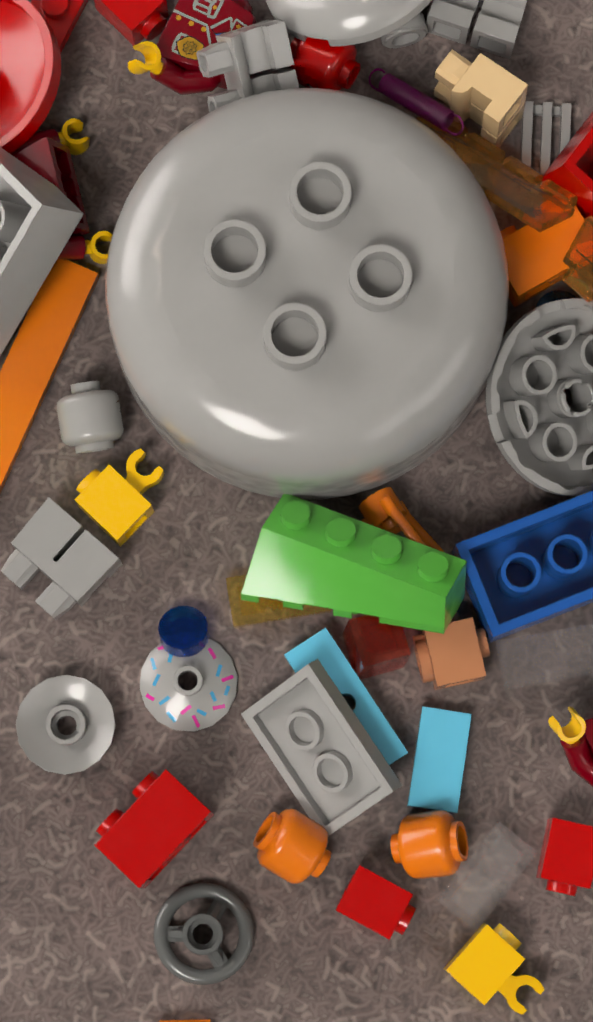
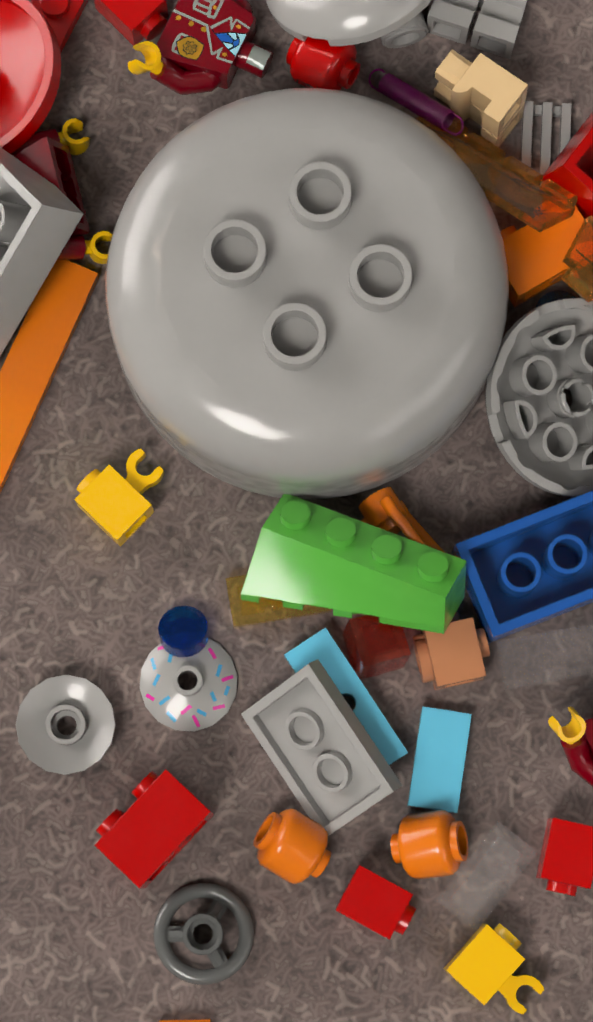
light grey hips [1,497,123,620] -> none
light grey head [56,381,124,454] -> none
light grey hips [196,19,299,112] -> none

